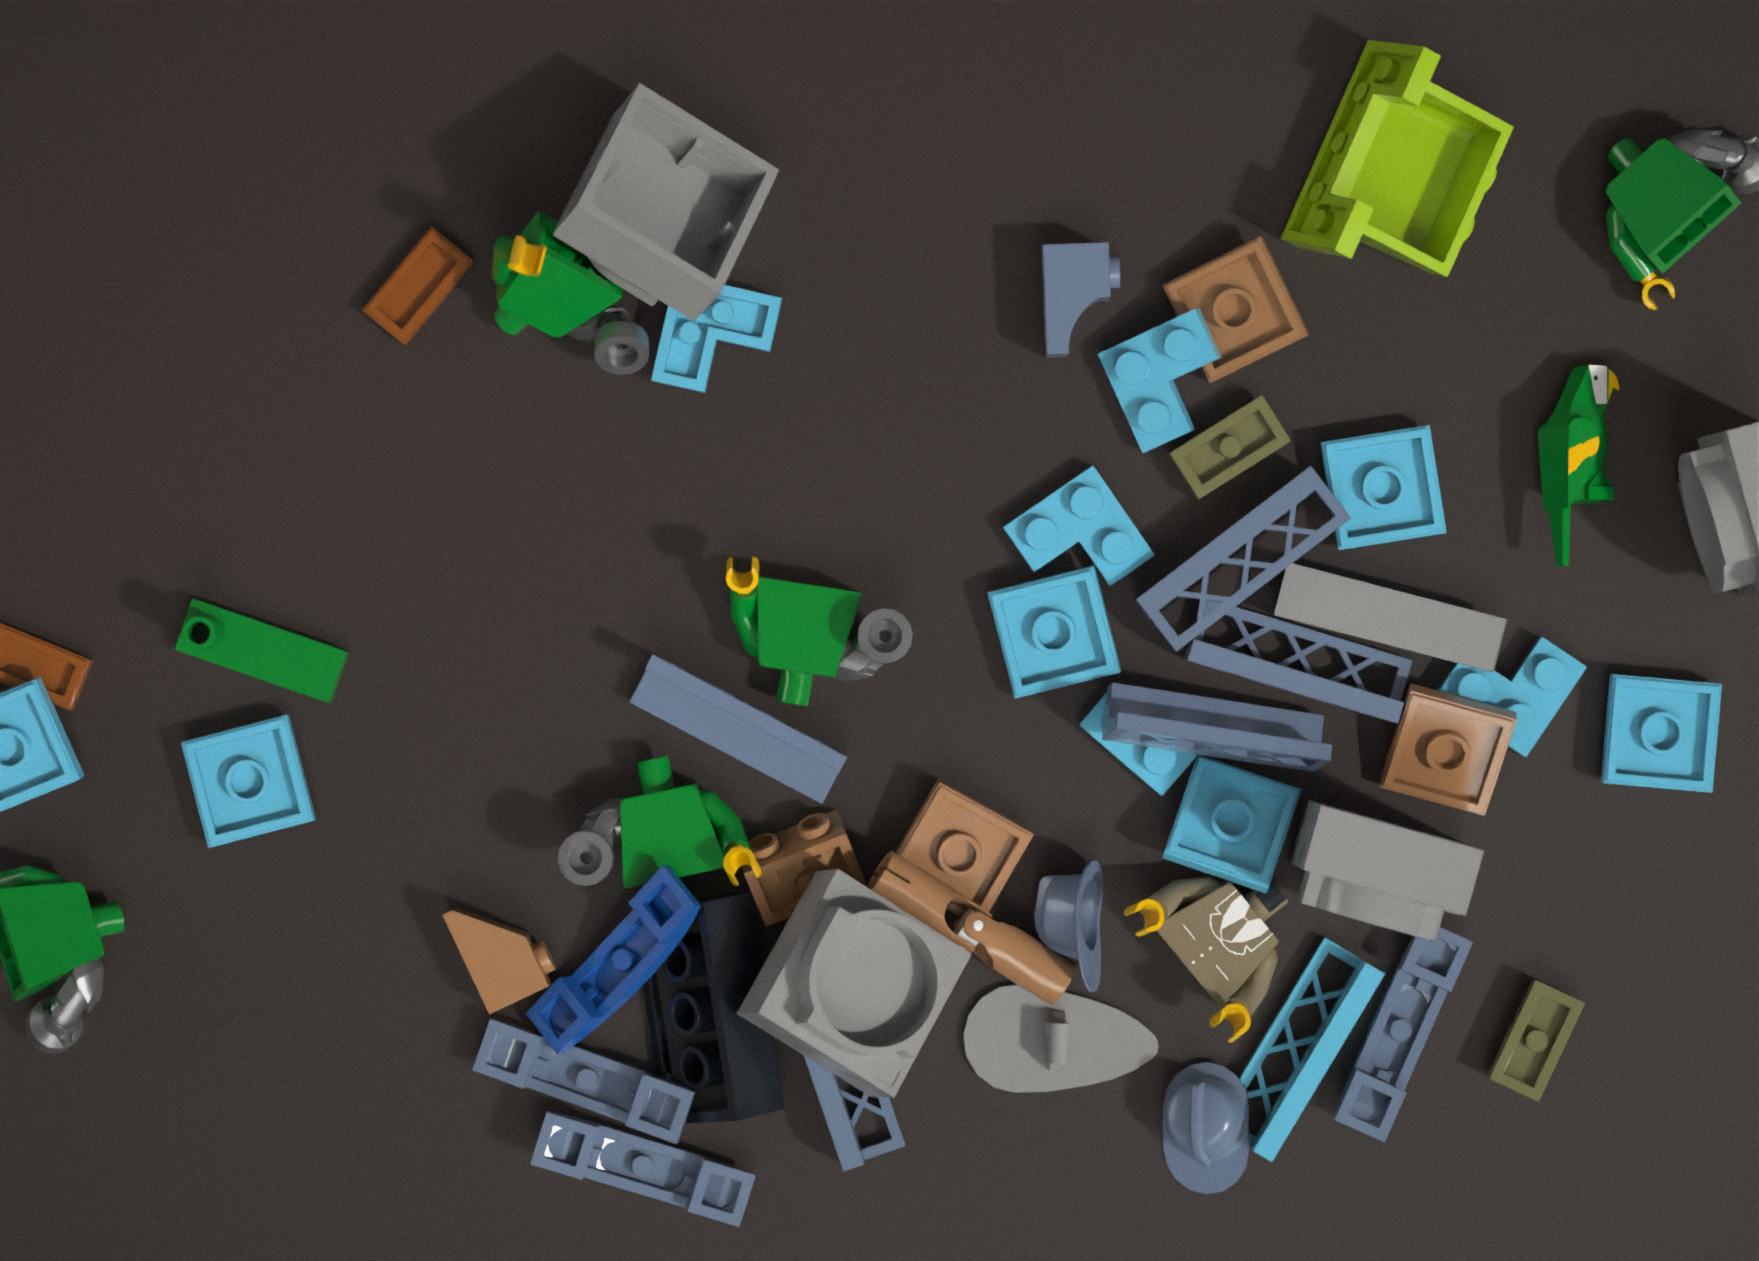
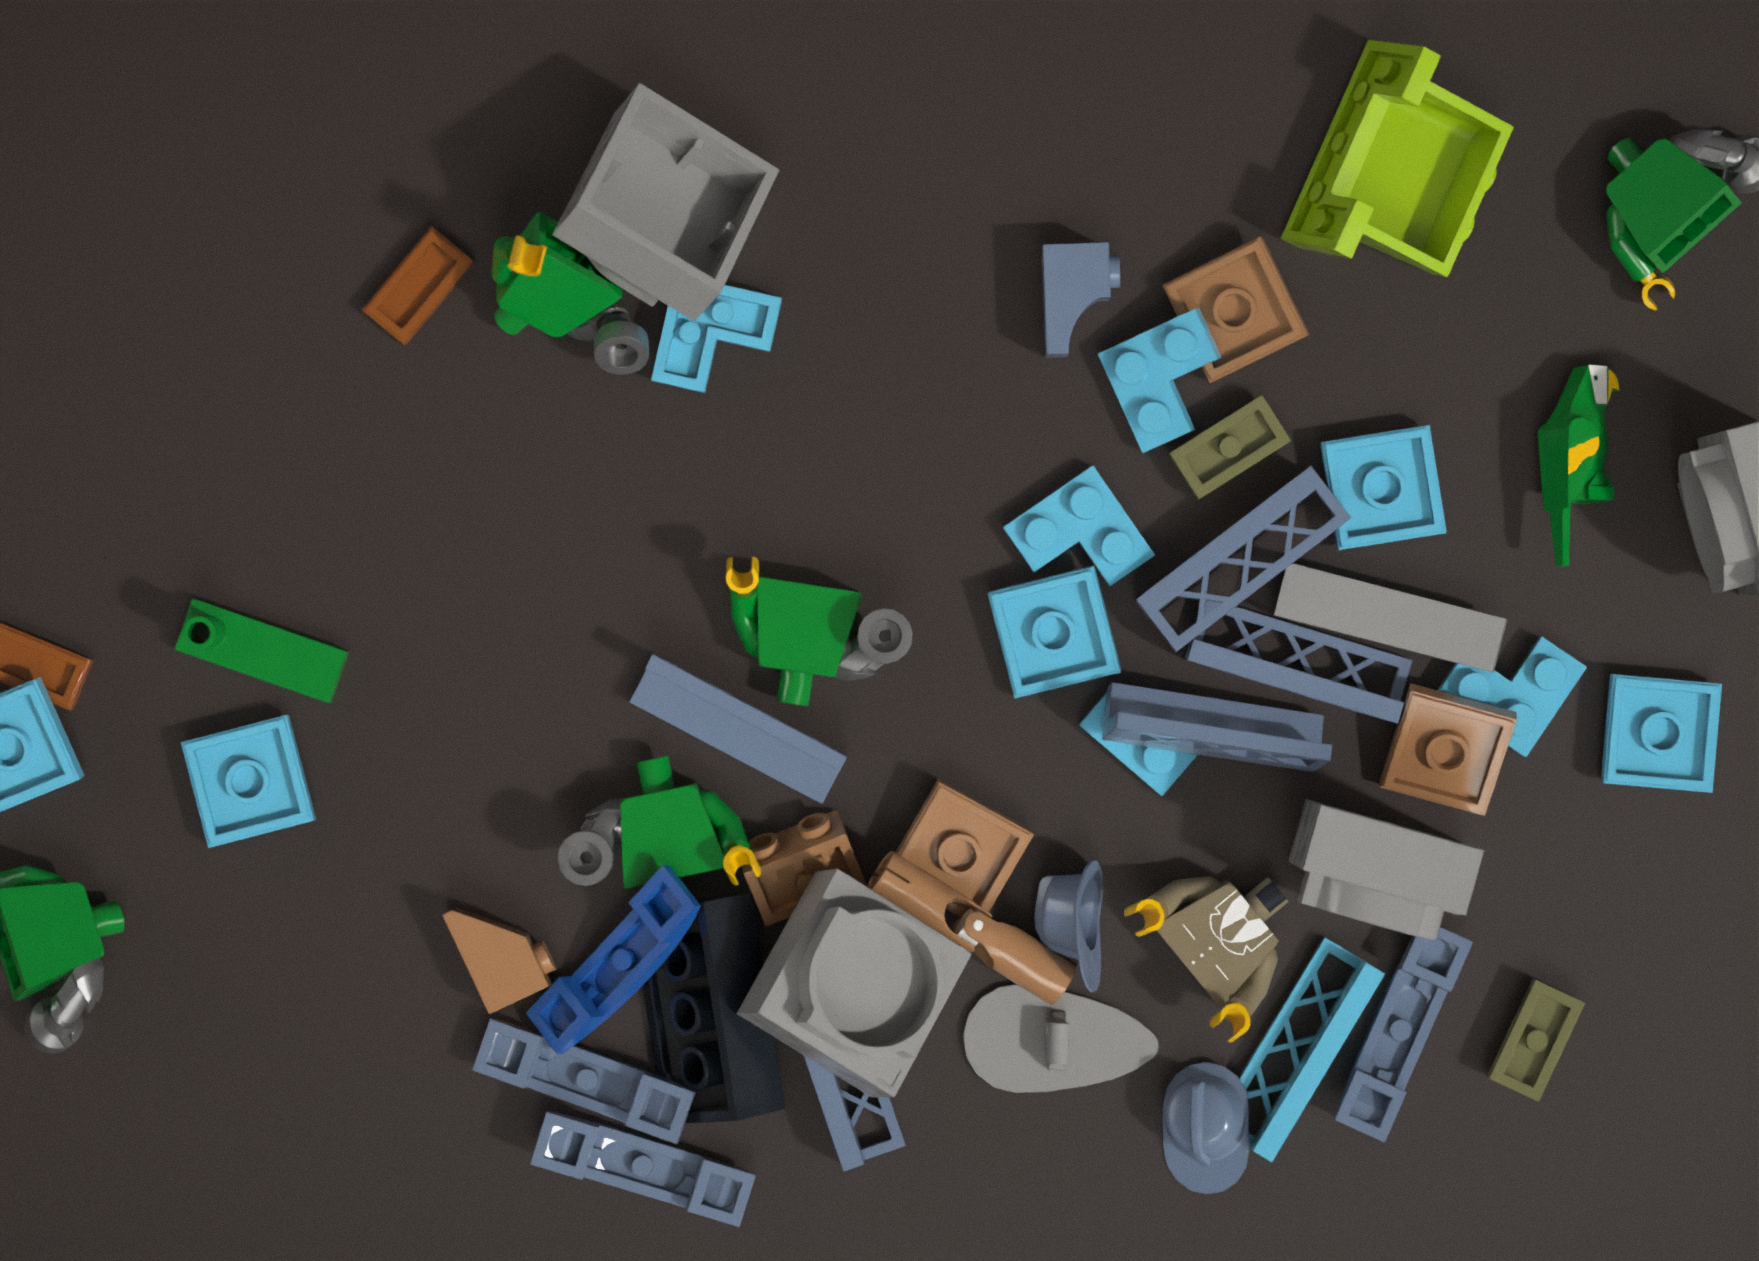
medium azure plate [1162,755,1301,893] -> none

